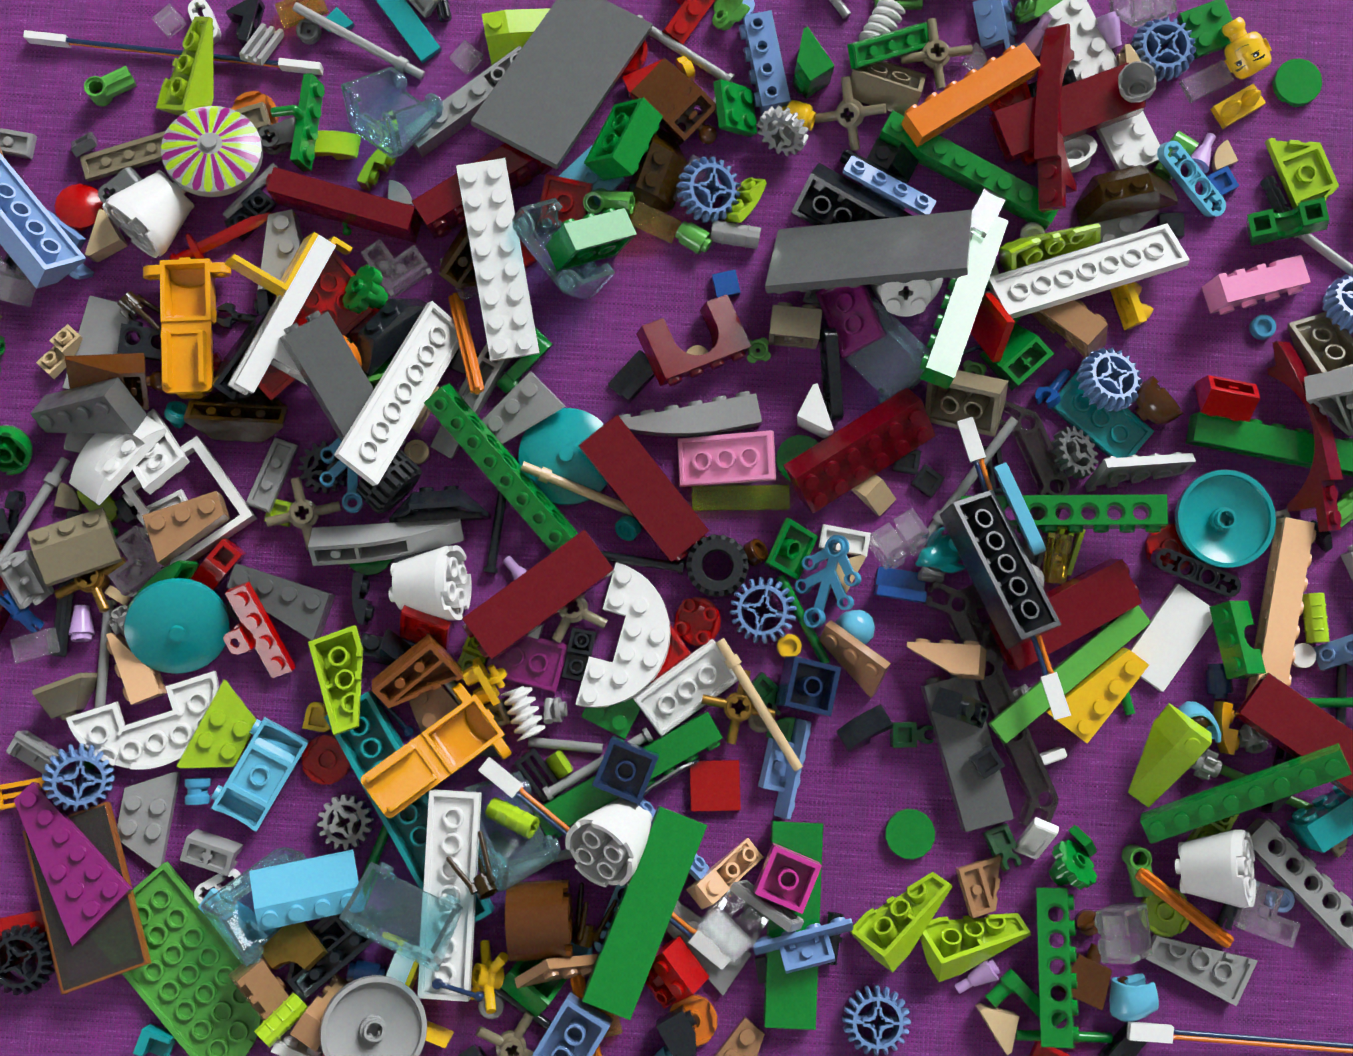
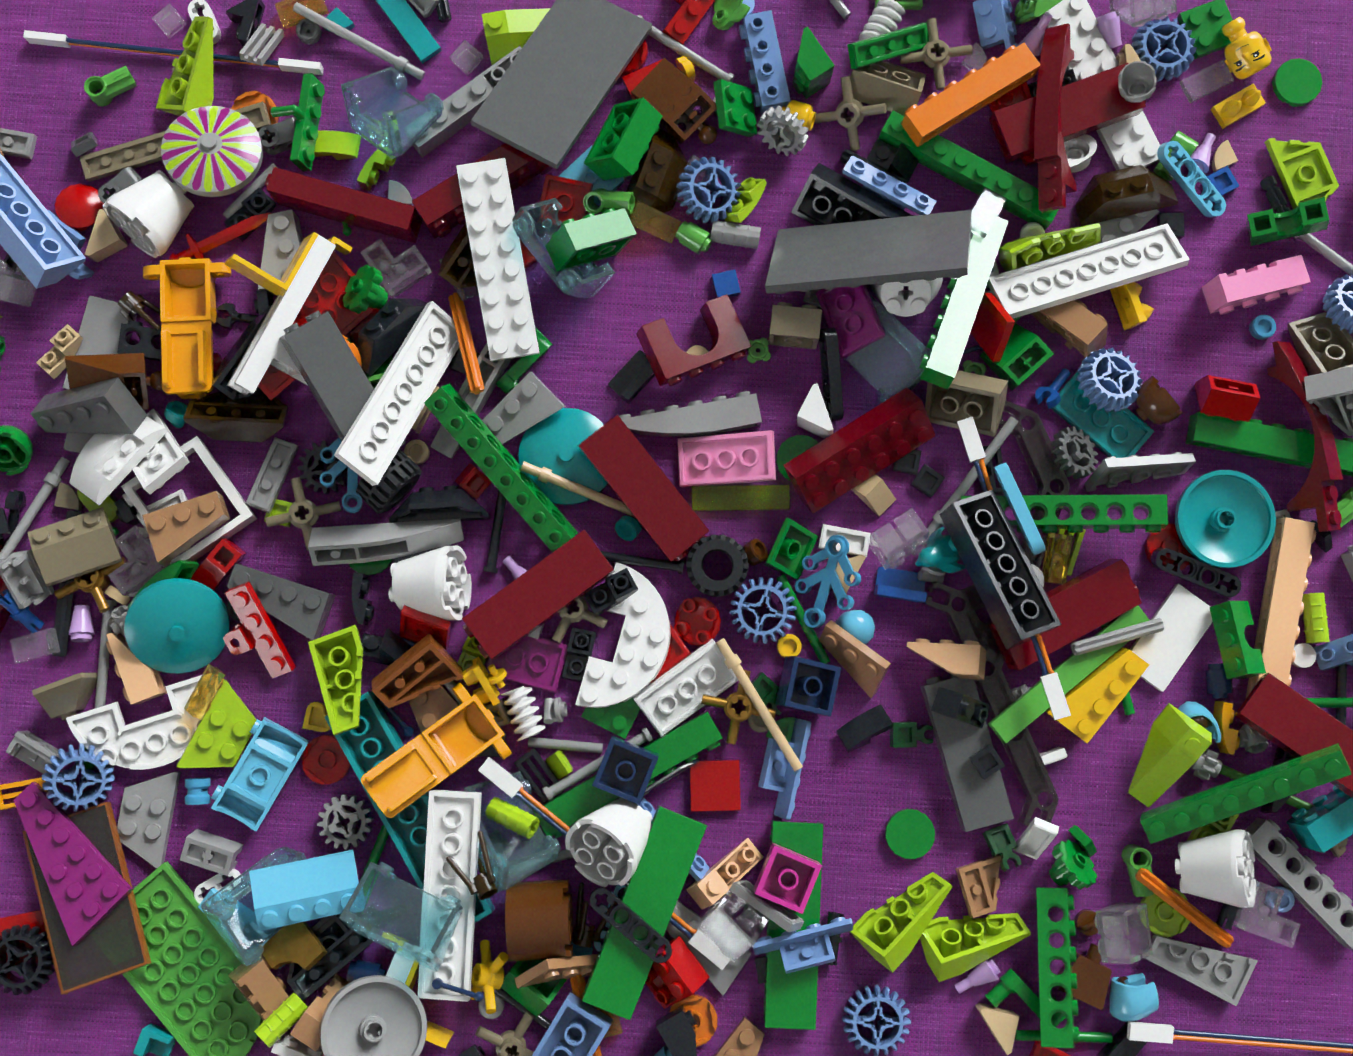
none -> clear yellow plate [184,664,225,720]
none -> red slope [455,463,491,500]
none -> black slope [584,568,638,617]
none -> black beam [590,887,672,963]
none -> light grey axle [1071,618,1164,656]

